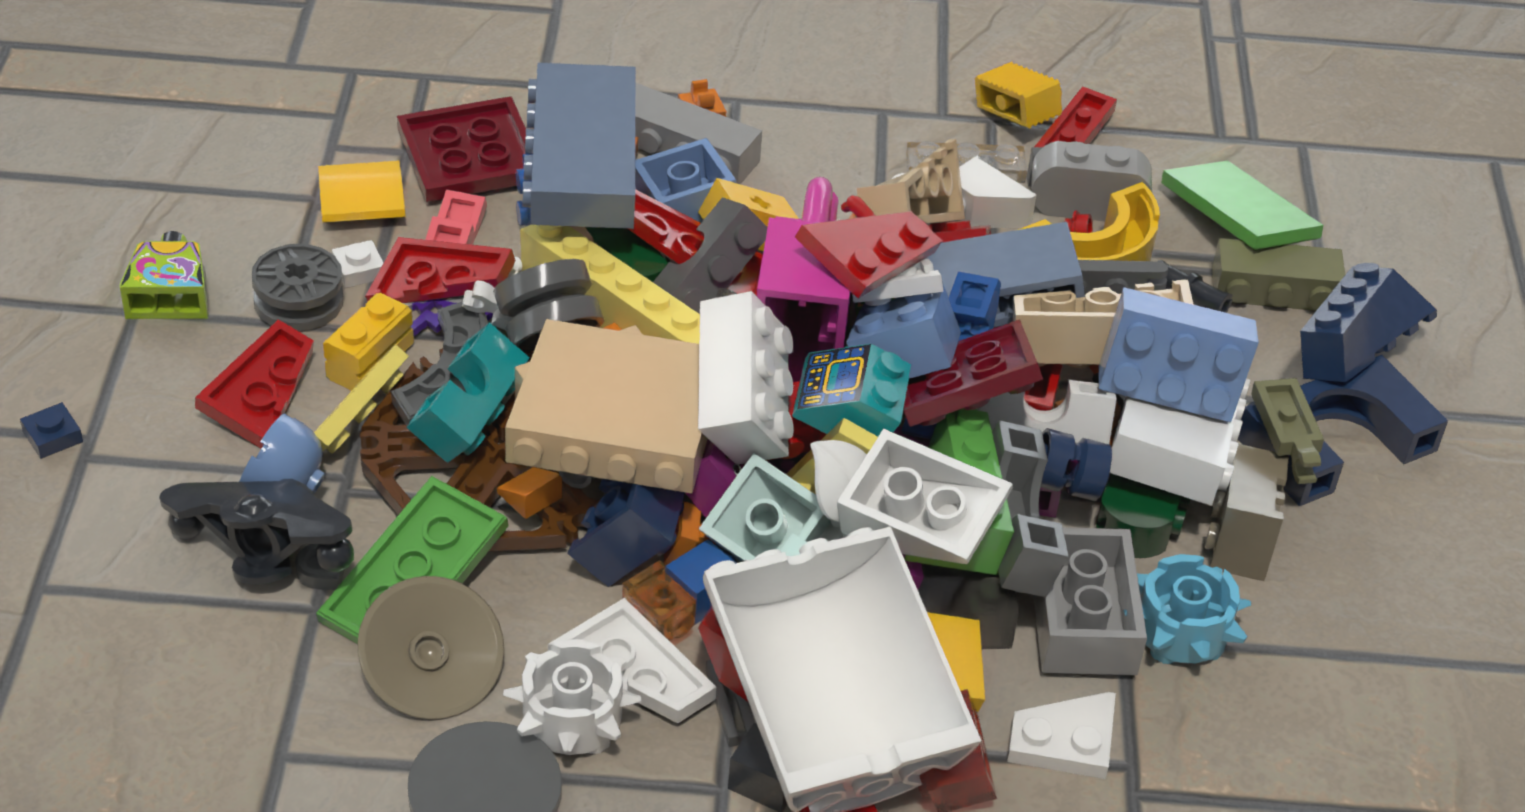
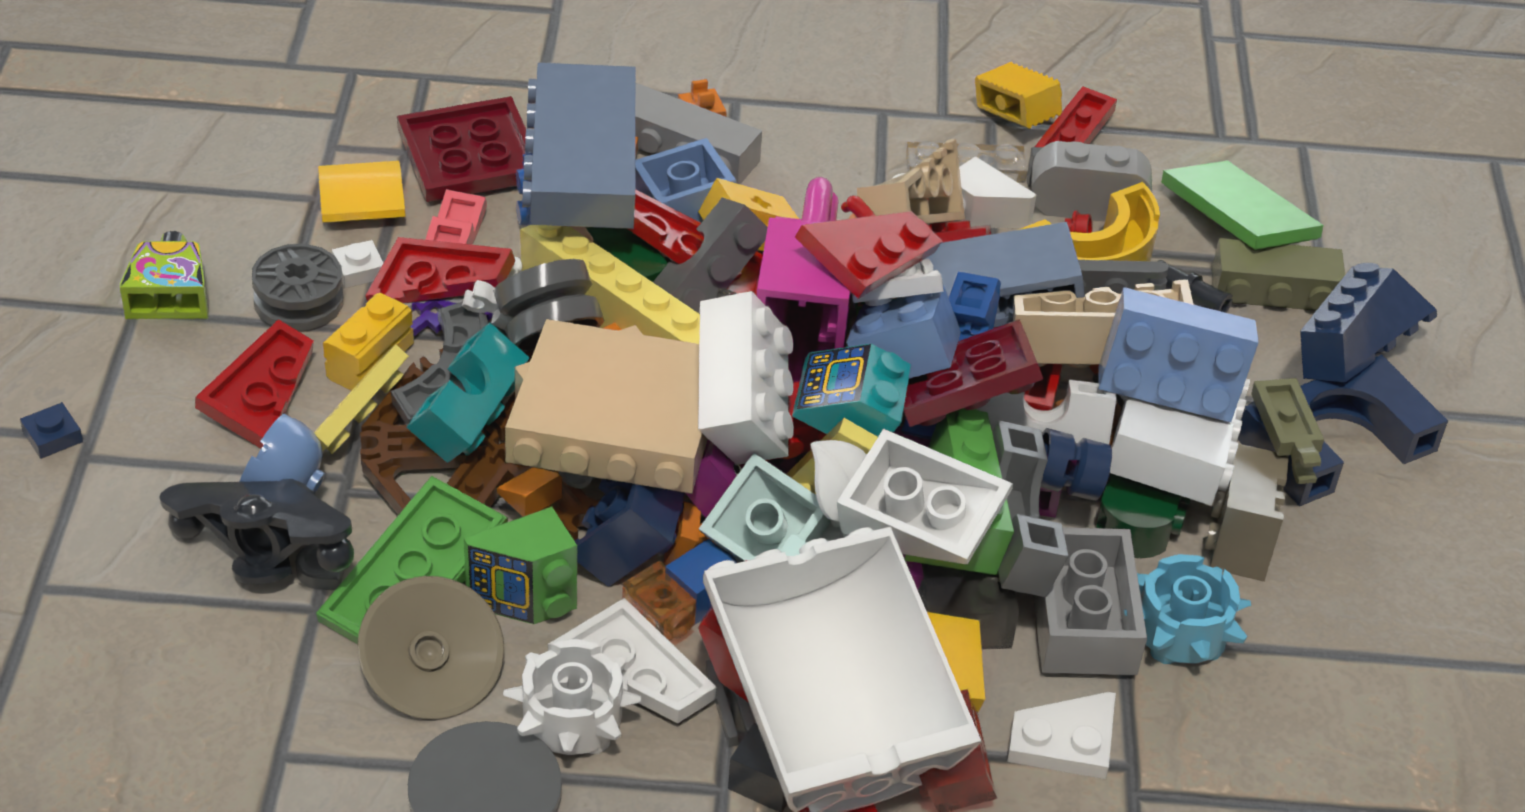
none -> bright green slope [464,507,577,625]

